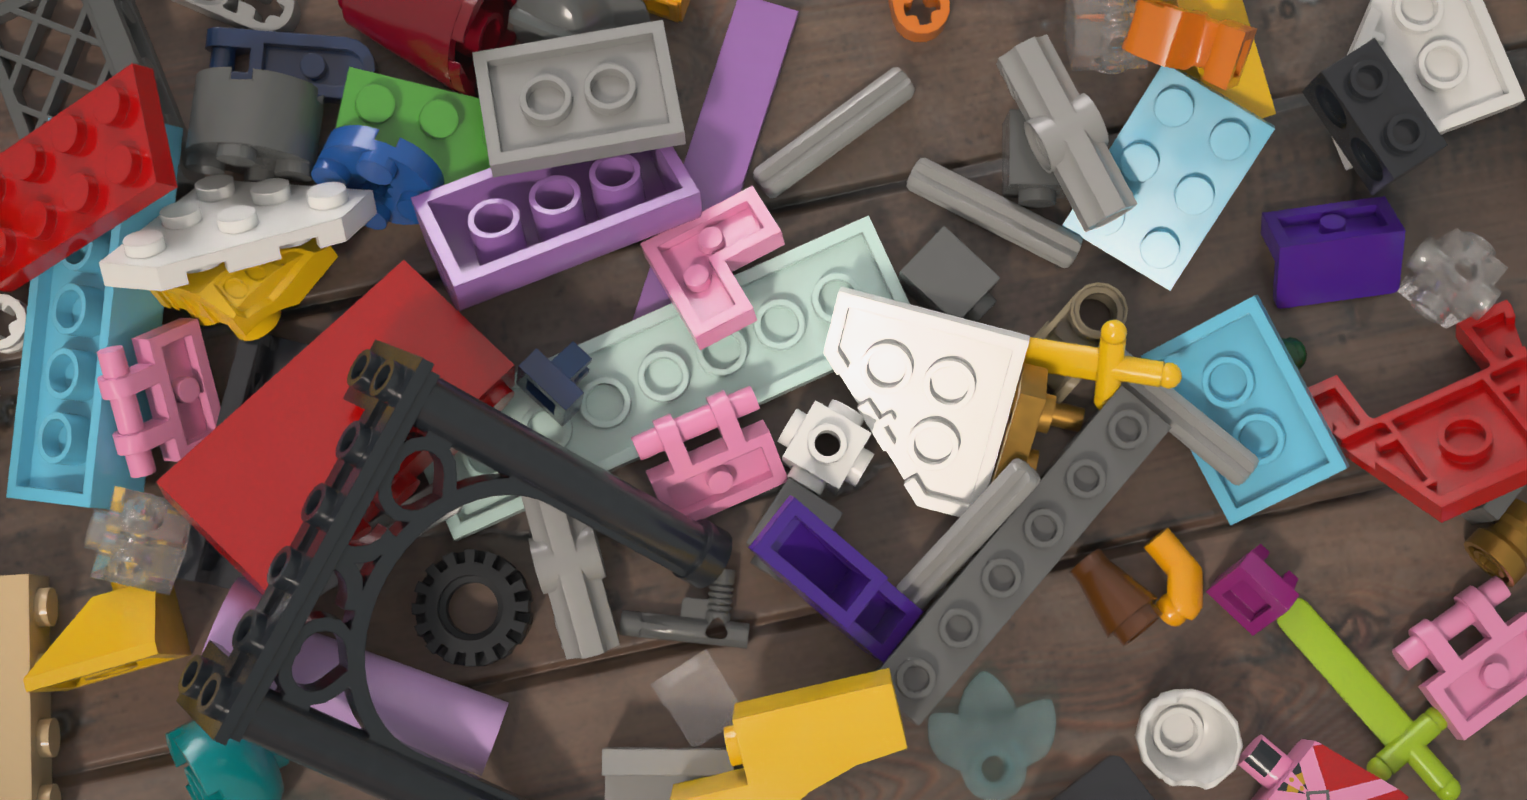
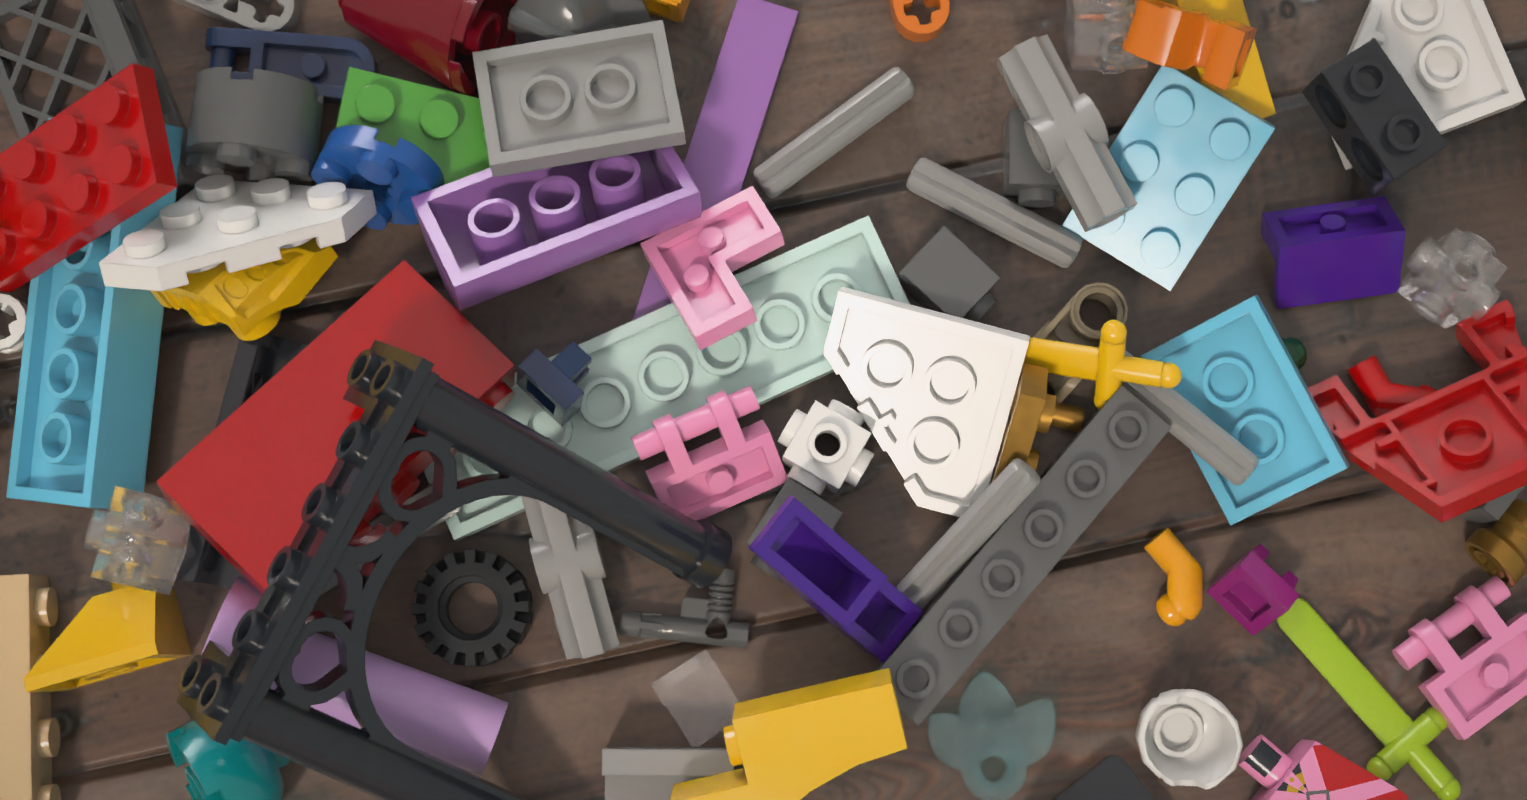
bright pink plate [96,318,221,478] -> none
reddish brown cone [1070,549,1163,647] -> none
none -> red arm [1347,355,1436,417]

